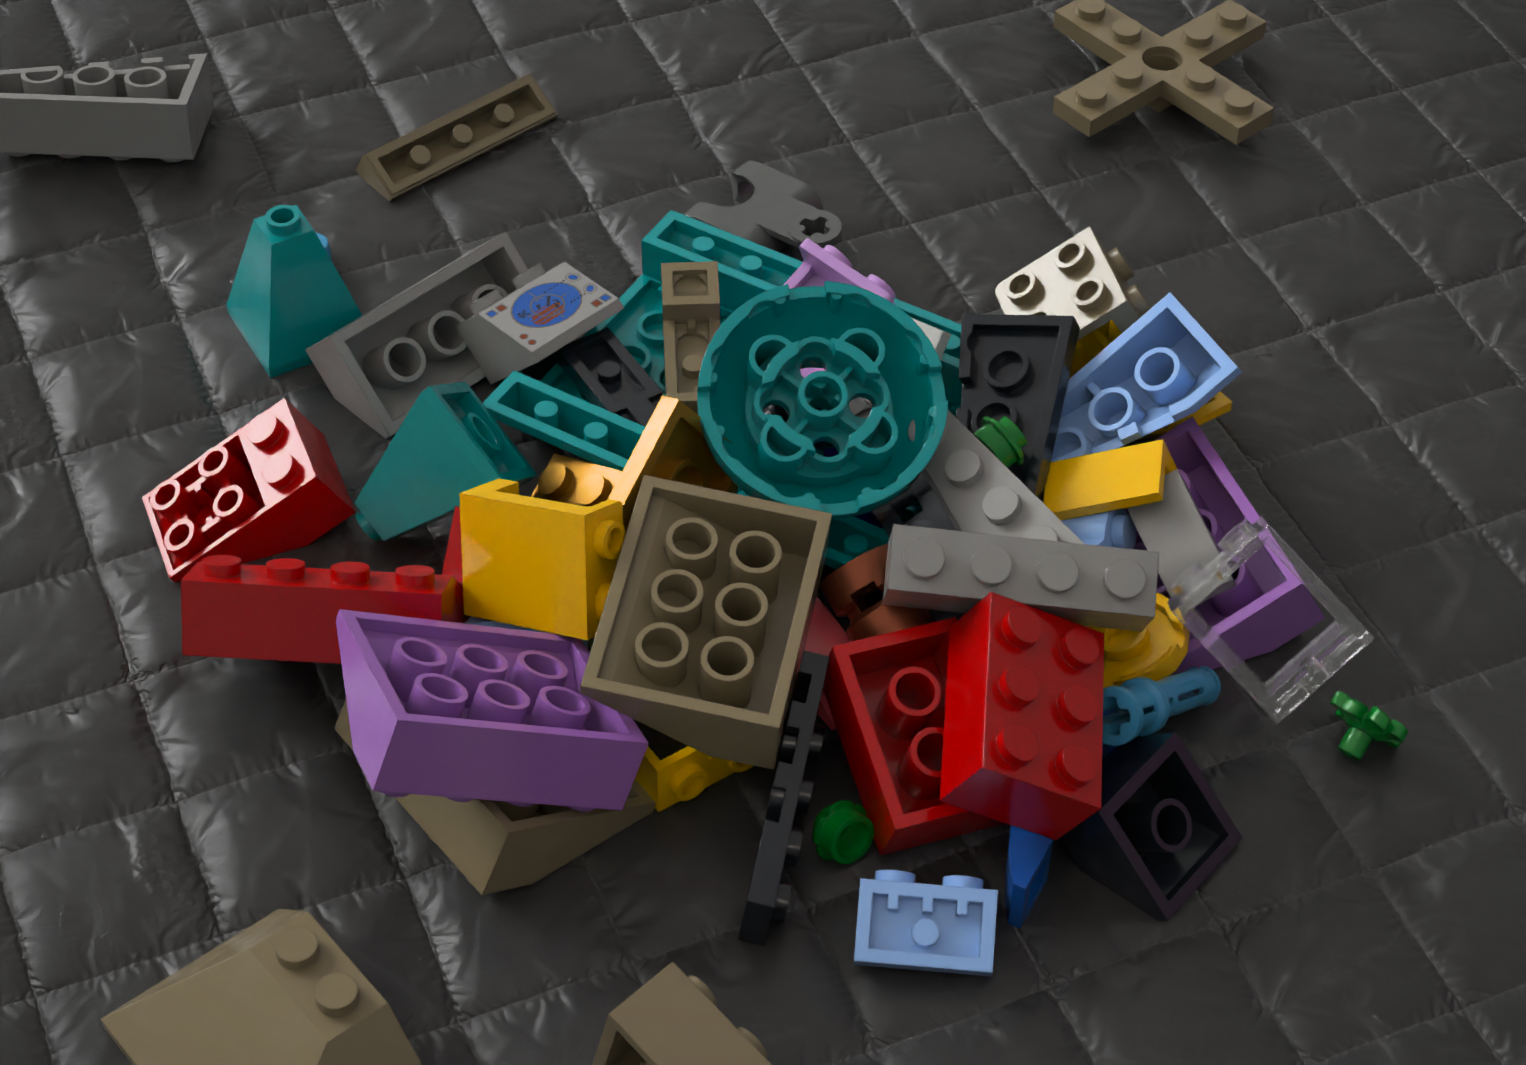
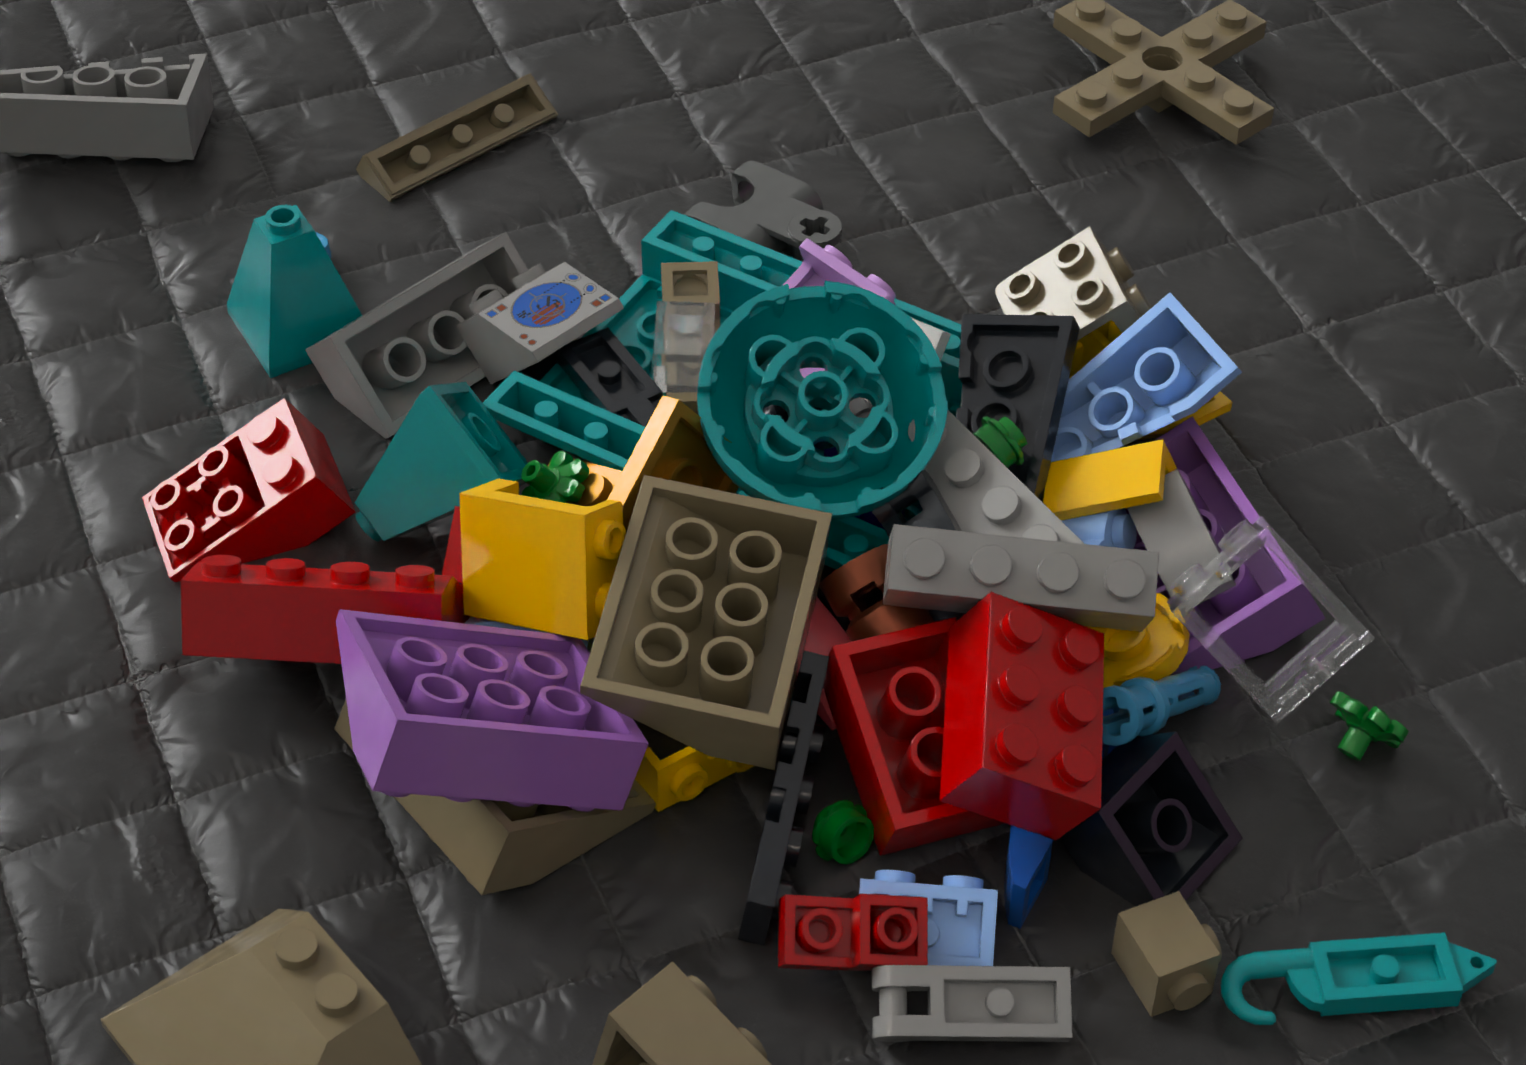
none -> green plant [521,451,589,503]
none -> clear brick [653,301,715,393]
none -> red slope [778,894,928,971]
none -> light grey plate [872,965,1073,1042]
none -> dark tan brick [1111,891,1222,1017]
none -> teal plate [1220,932,1497,1025]

